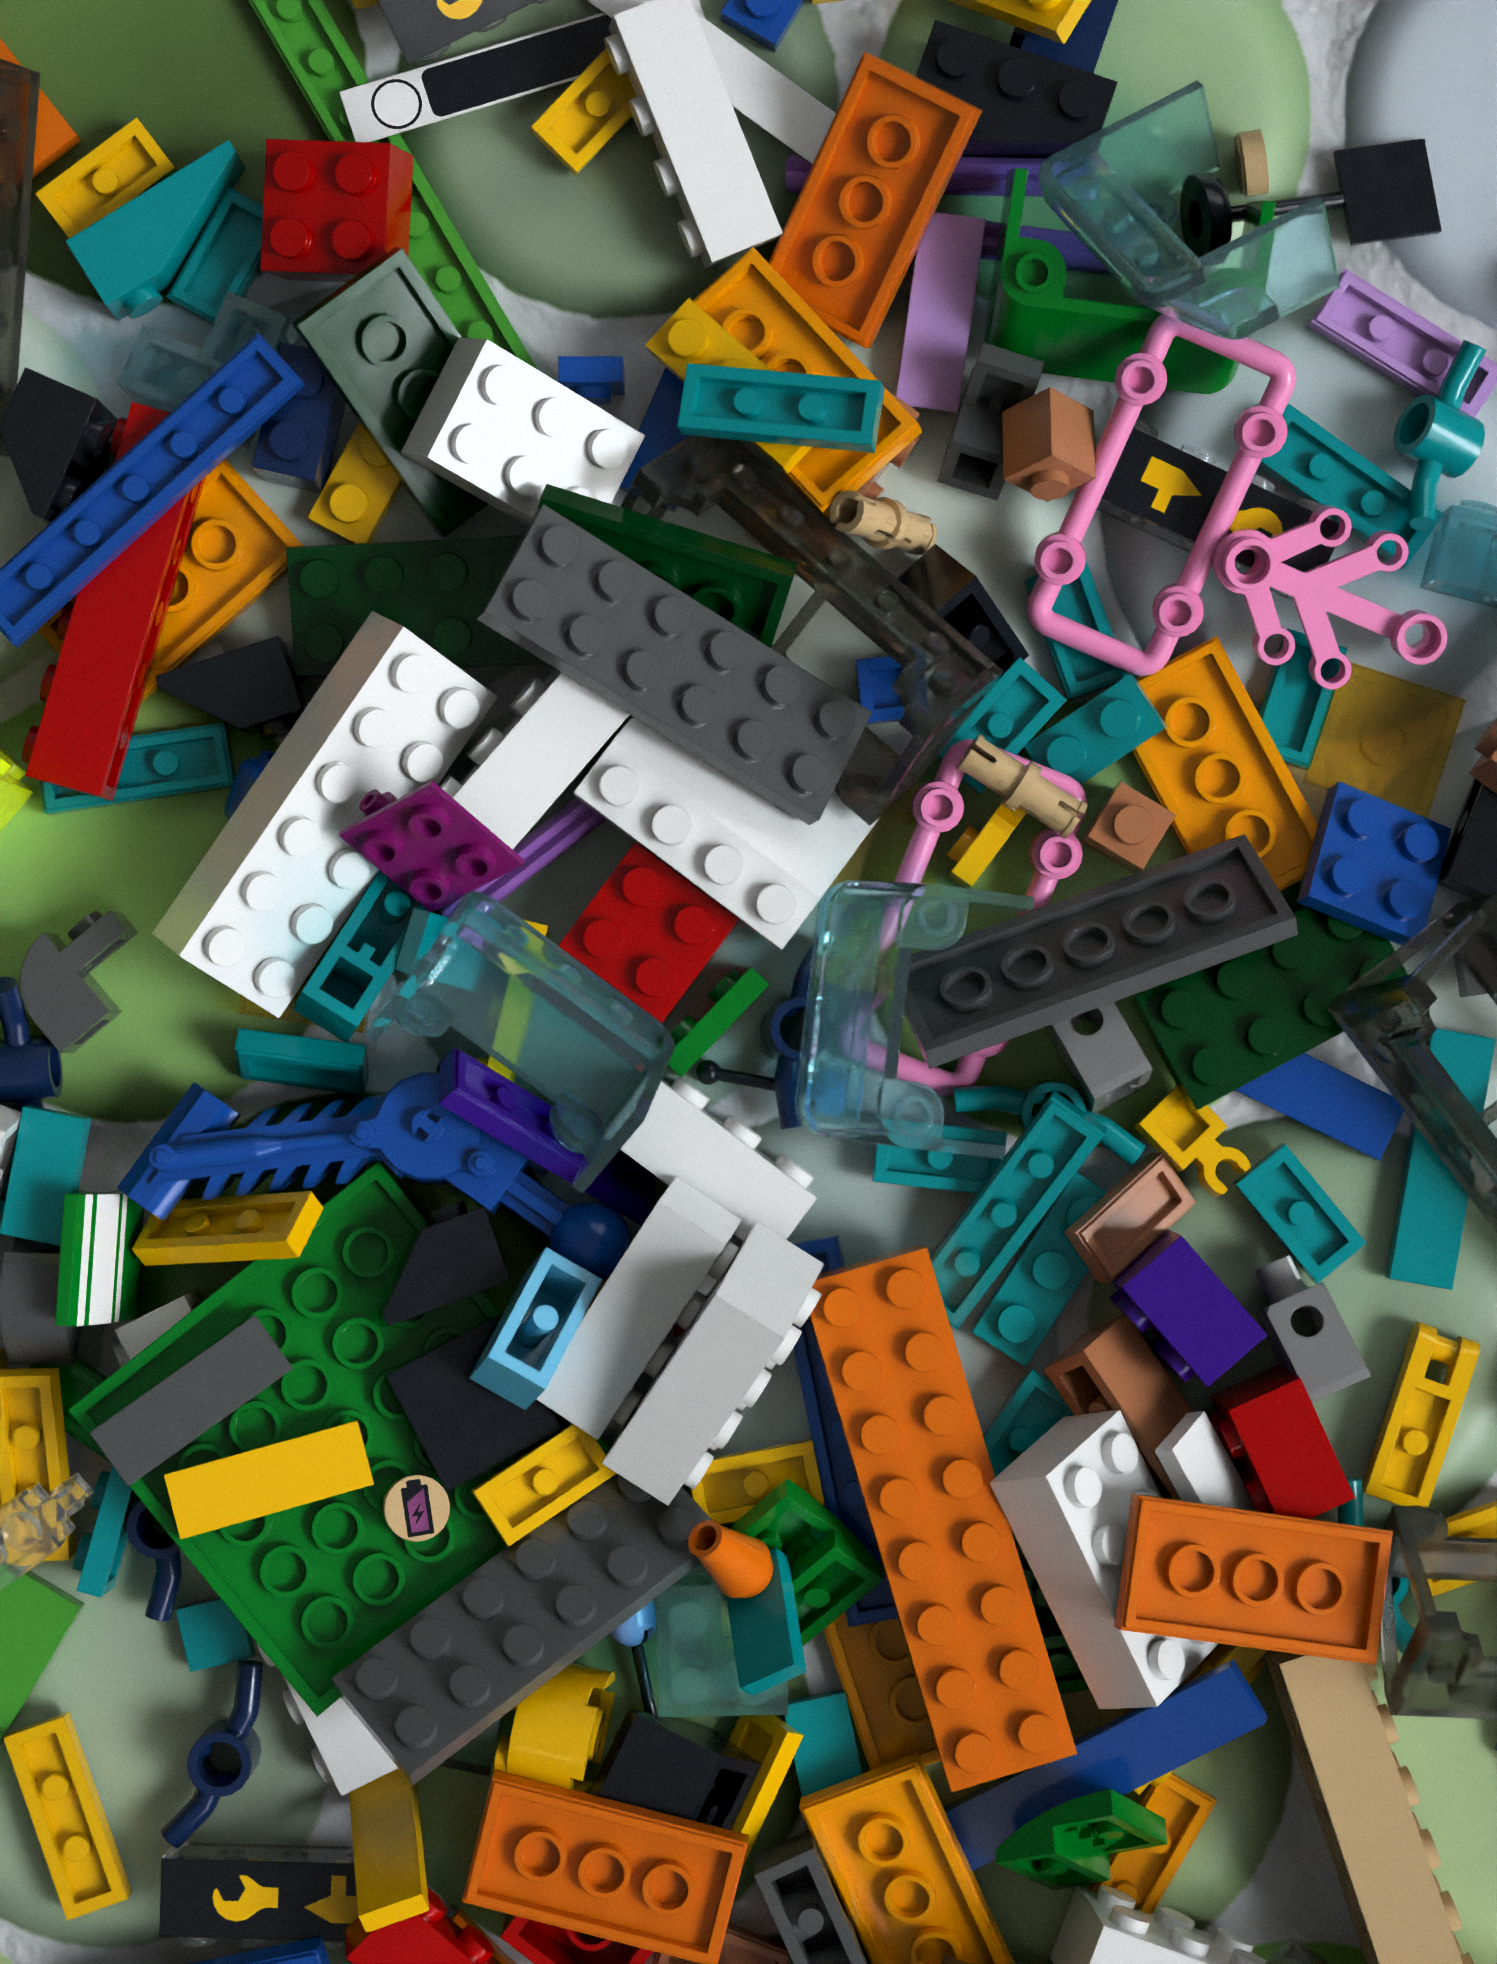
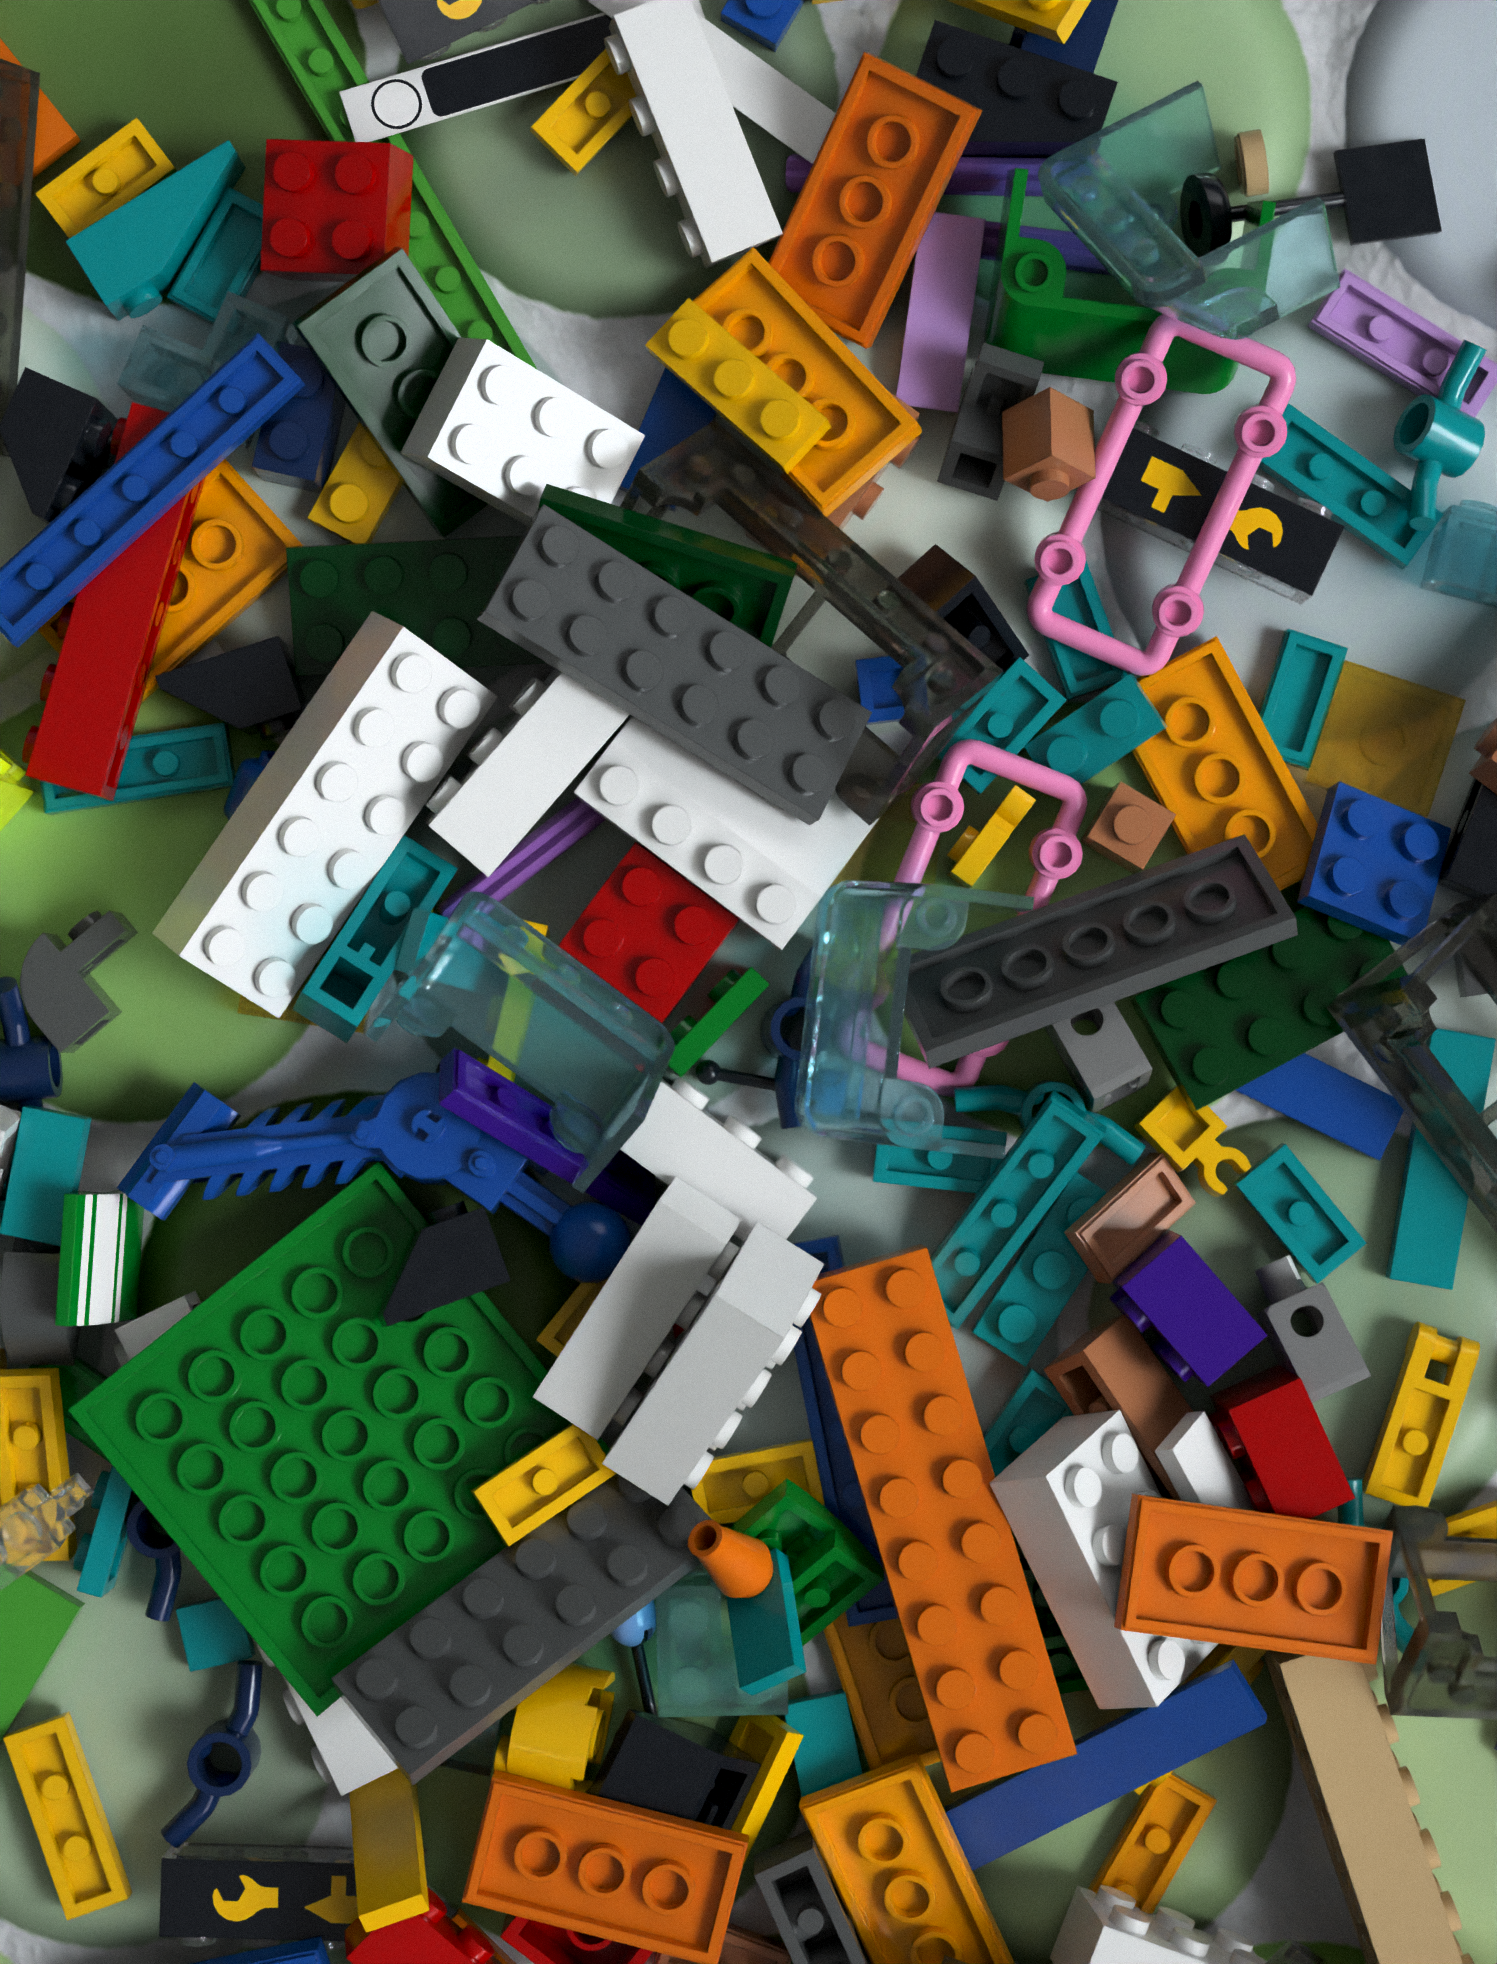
dark grey tile [89,1315,293,1487] -> none
yellow plate [132,1191,324,1266] -> none
yellow tile [163,1420,374,1540] -> none
teal tile [234,1028,369,1095] -> none
magenta hinge [339,781,524,912] -> none
tile [382,1474,450,1542] -> none
black tile [384,1314,561,1492] -> none
medium azure brick [469,1247,603,1410] -> none
blue plate [558,356,625,405] -> none
teal plate [677,363,885,453] -> none
tan pin [830,490,937,556] -> none
tan pin [956,734,1088,839] -> none
green slope [995,1789,1167,1890] -> none
bright pink plant [1213,505,1447,690] -> none

